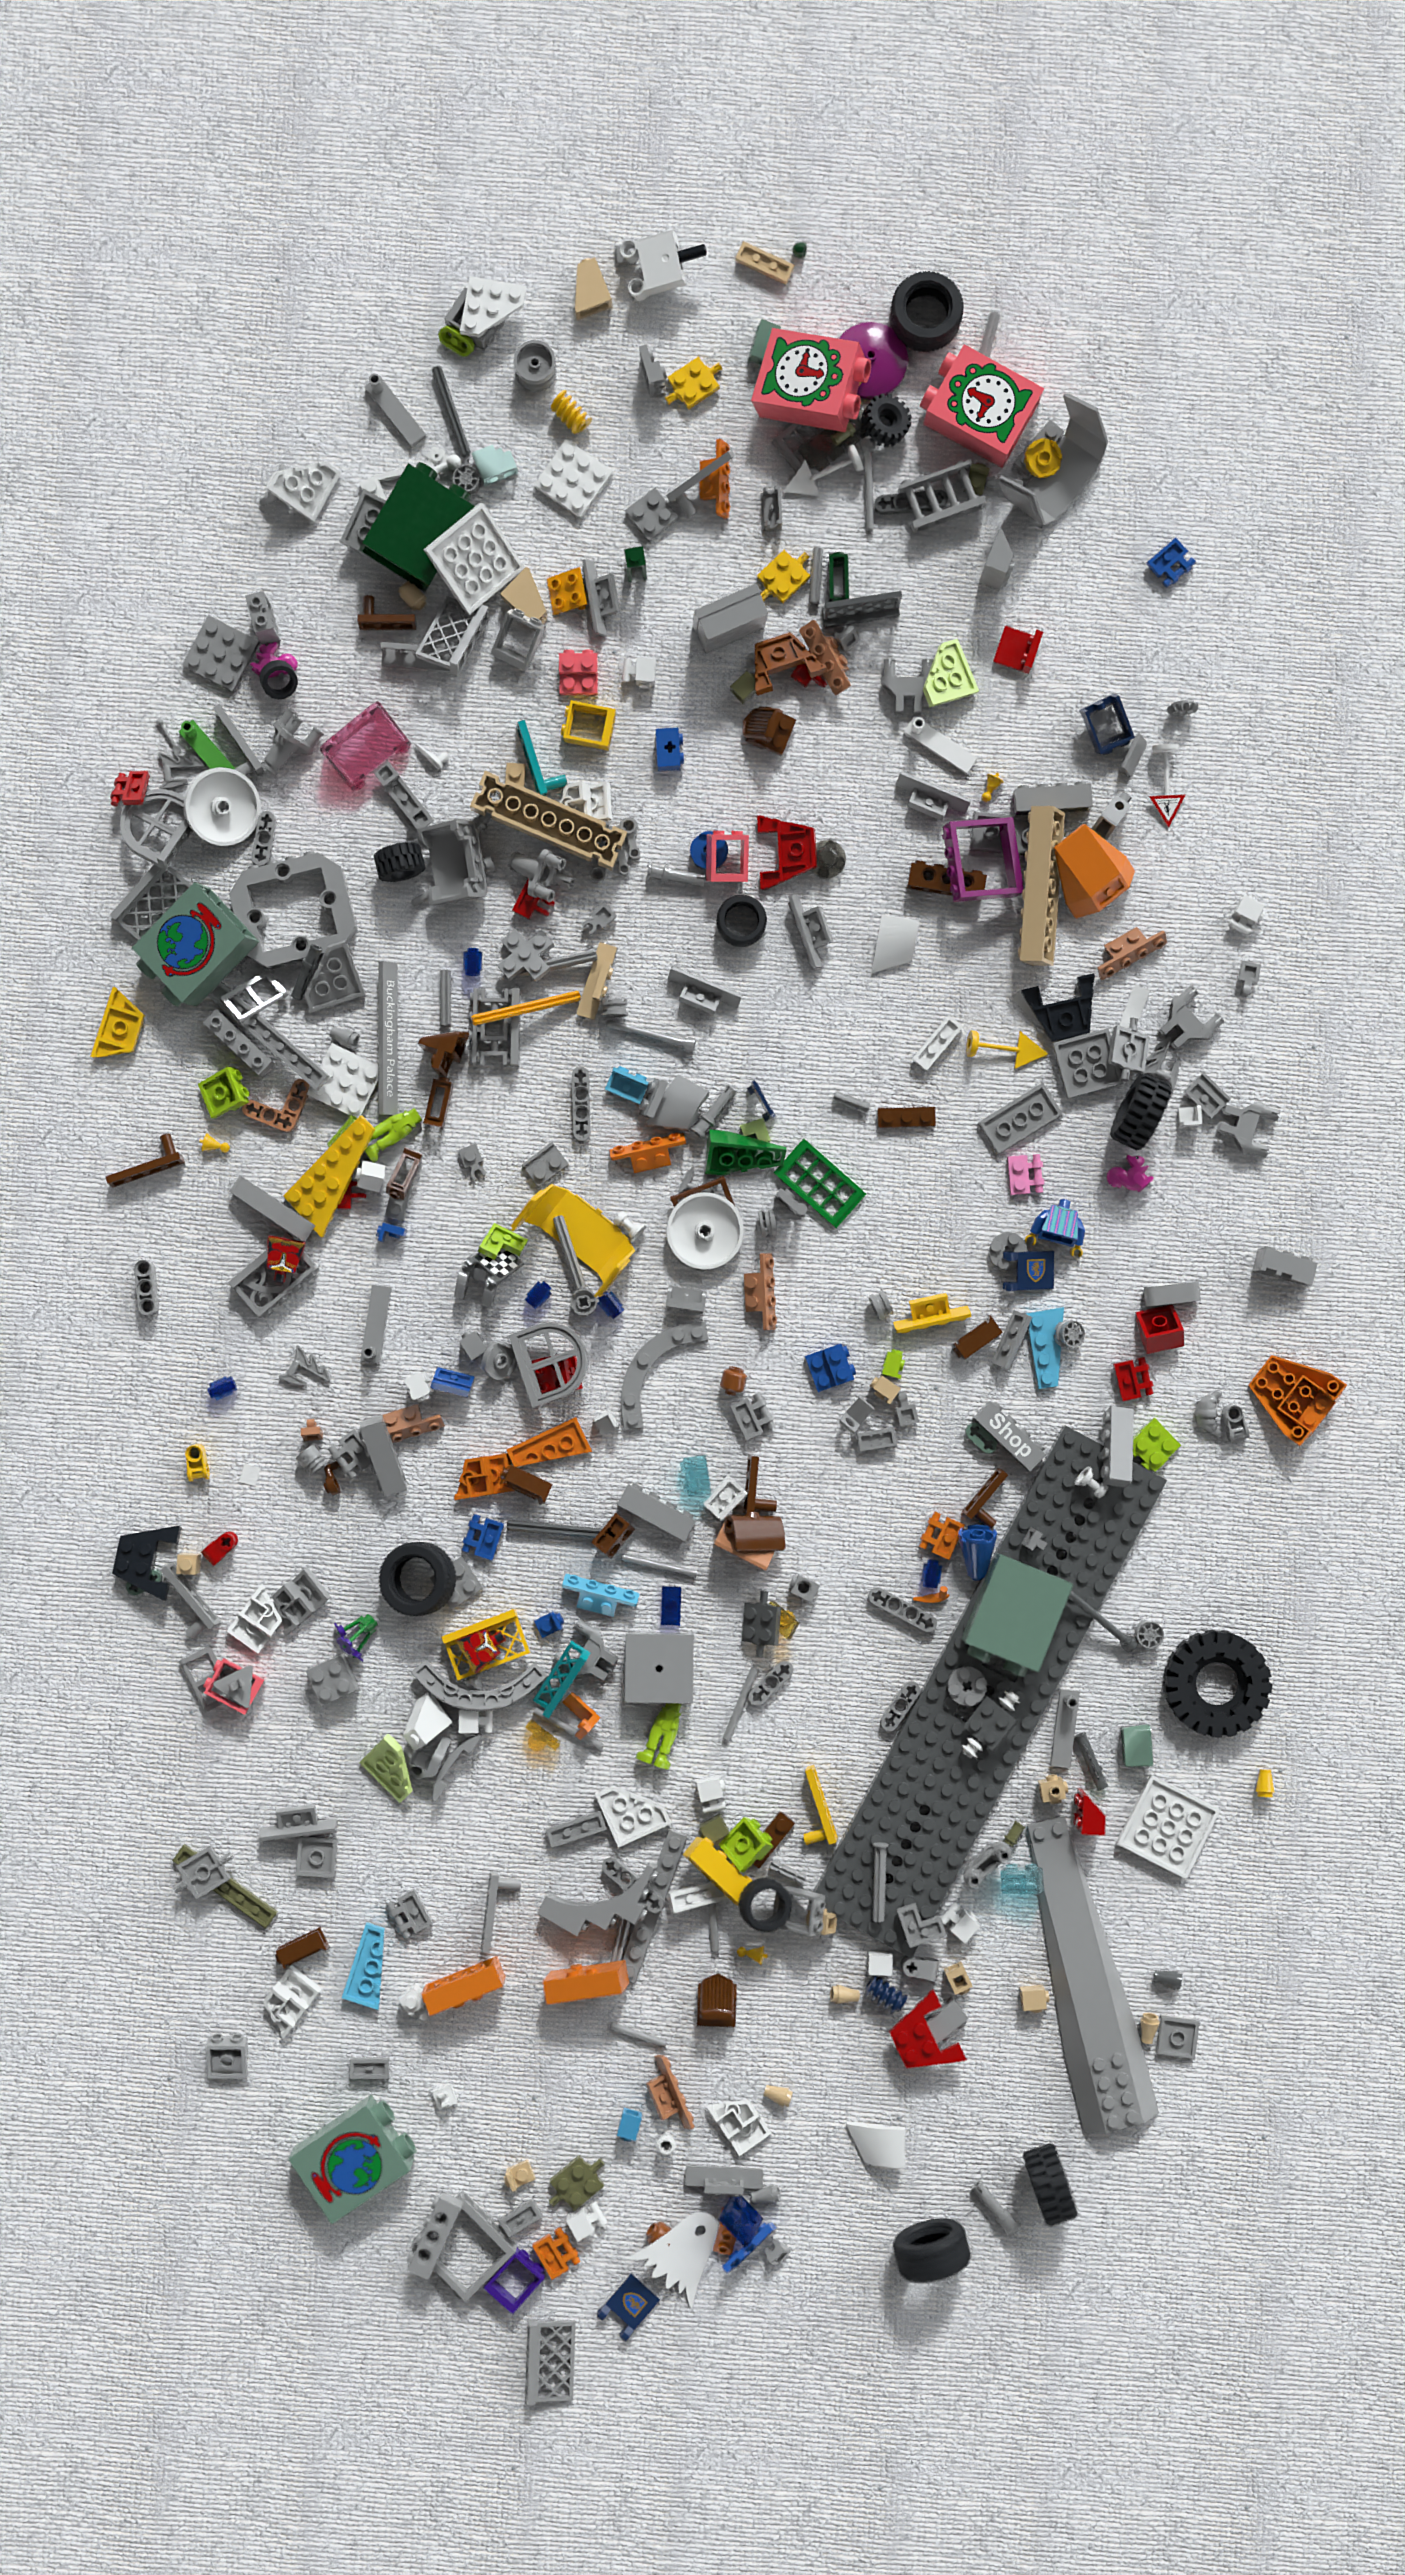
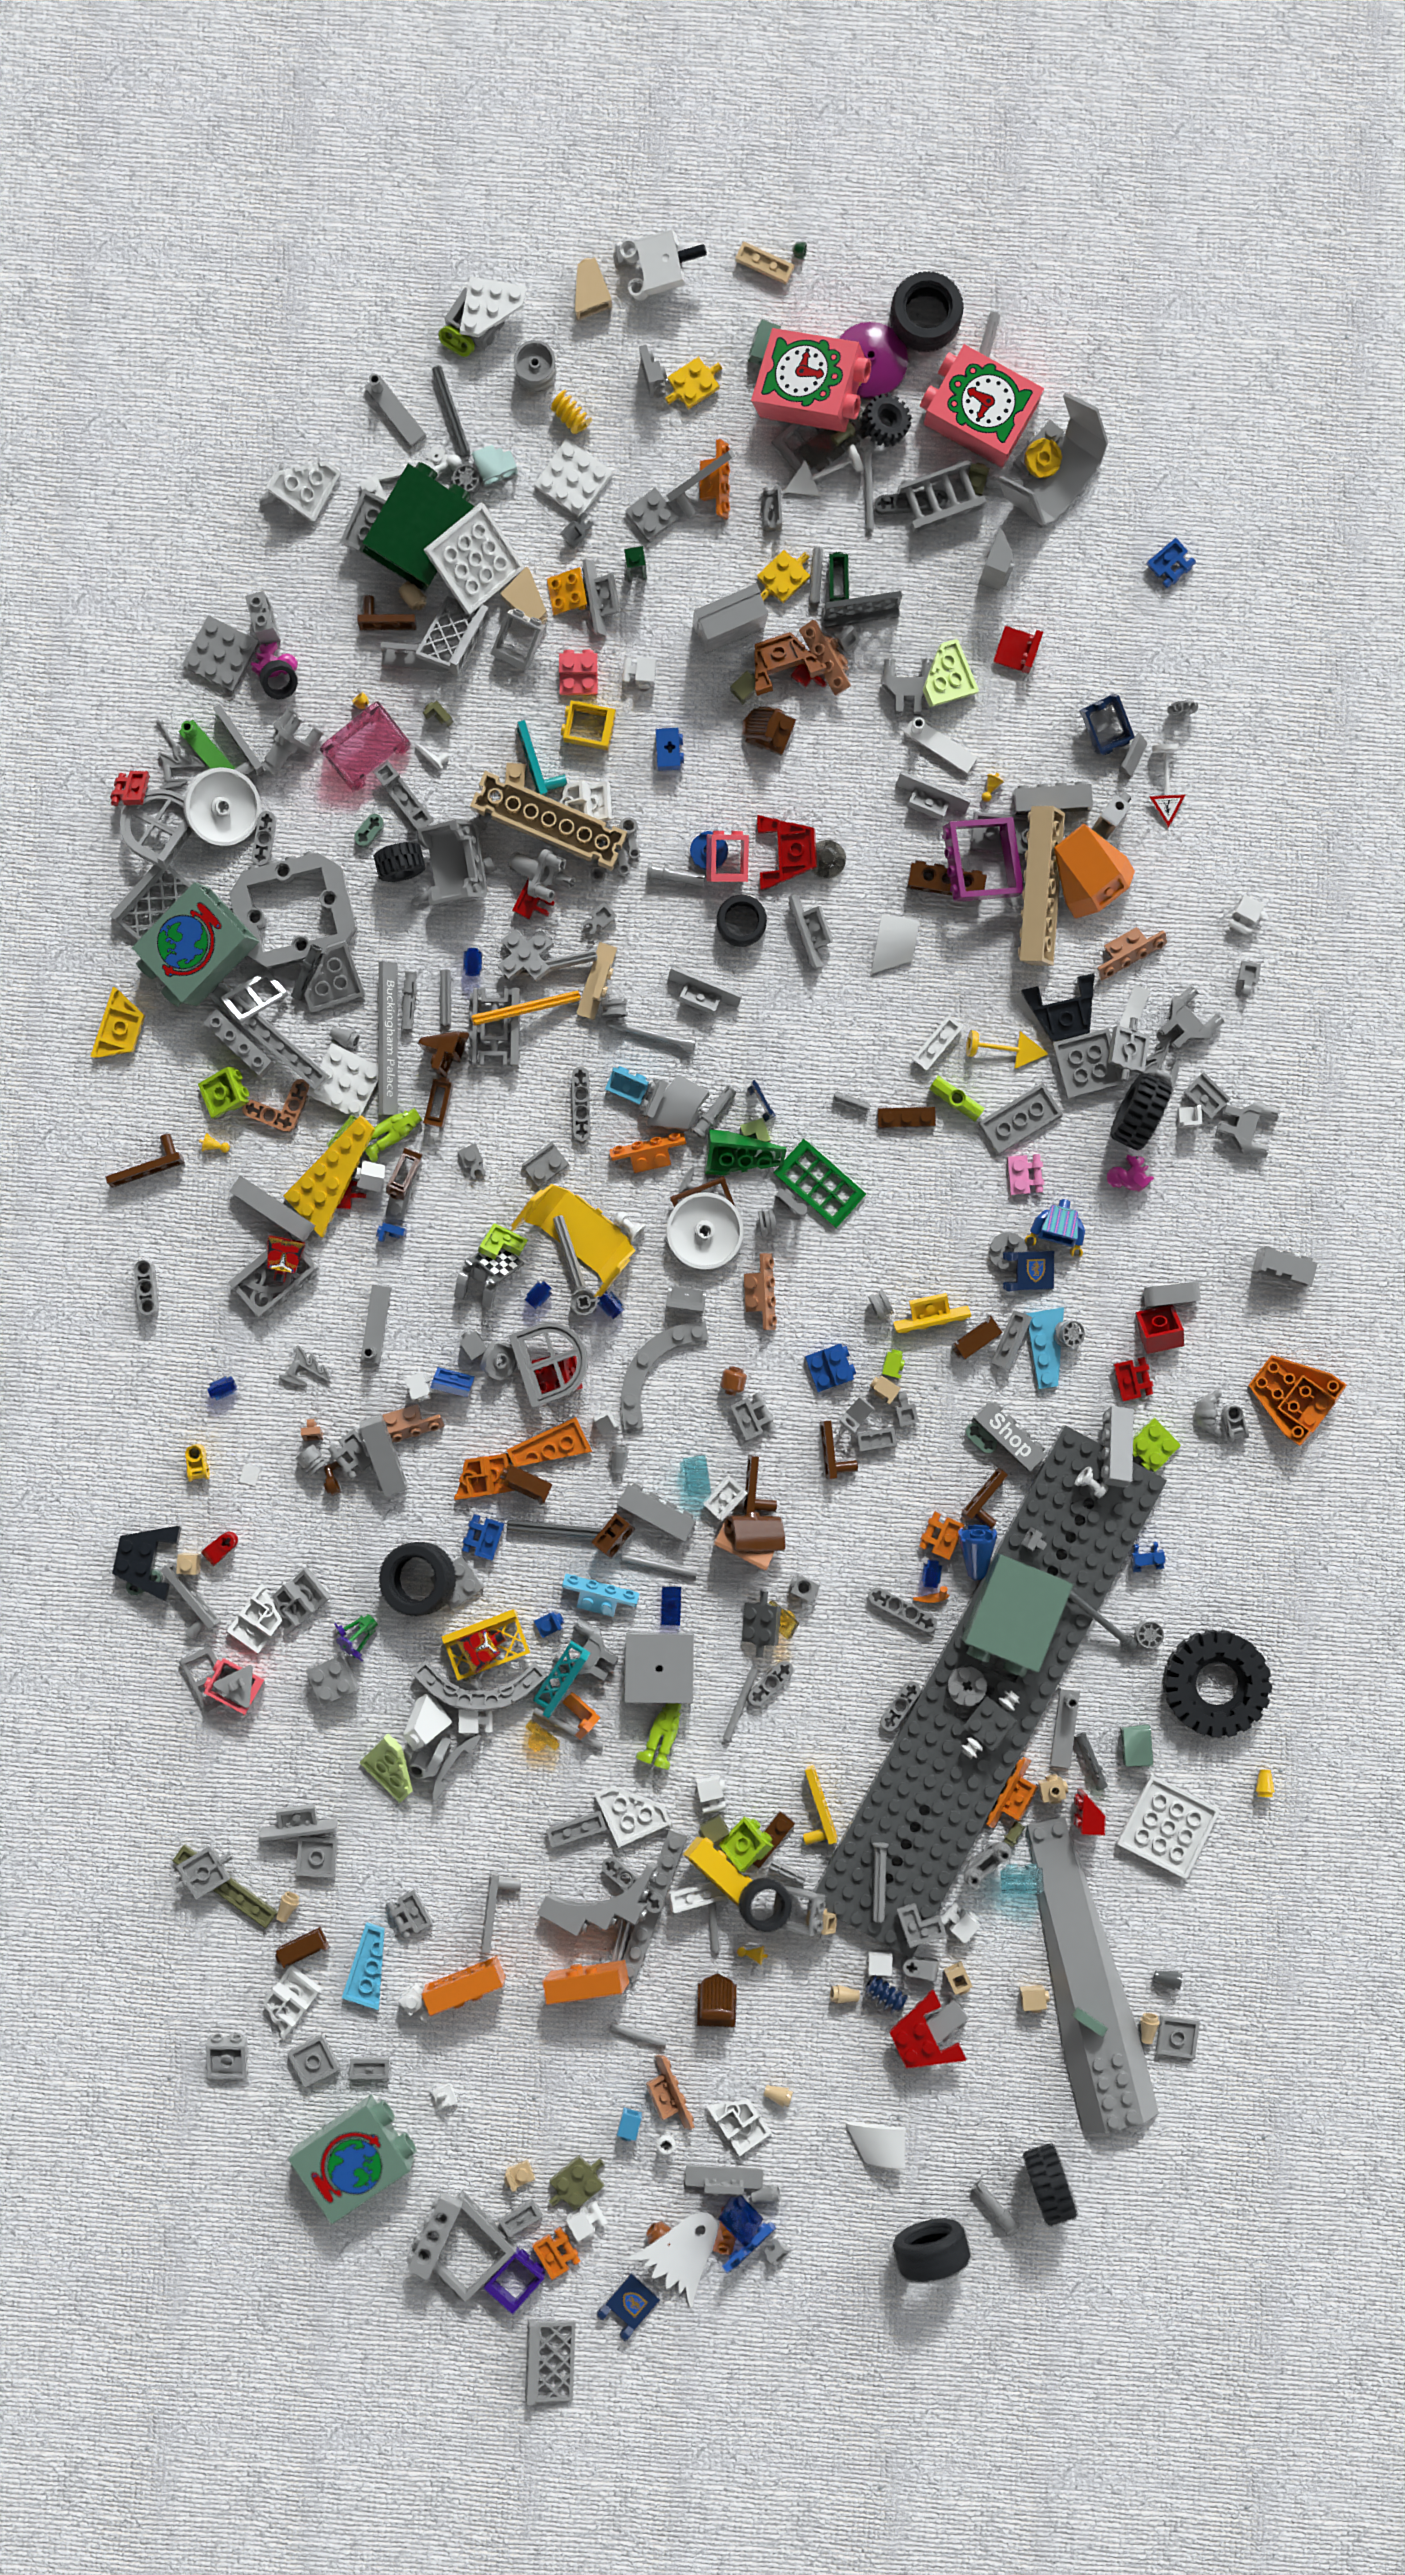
none -> tan cone [276,1891,299,1922]
none -> light grey plate [287,2033,340,2088]
none -> yellow hinge [352,692,369,709]
none -> sand green beam [354,814,384,848]
none -> light grey pin [401,971,418,1030]
none -> olive bracket [423,700,453,727]
none -> dark grey plate [560,512,594,548]
none -> light grey cone [610,1444,629,1473]
none -> reddish brown piece [820,1420,858,1479]
none -> lime piece [929,1075,985,1122]
none -> orange bracket [986,1757,1039,1828]
none -> sand green beam [1072,2007,1108,2037]
none -> blue piece [1131,1542,1166,1572]

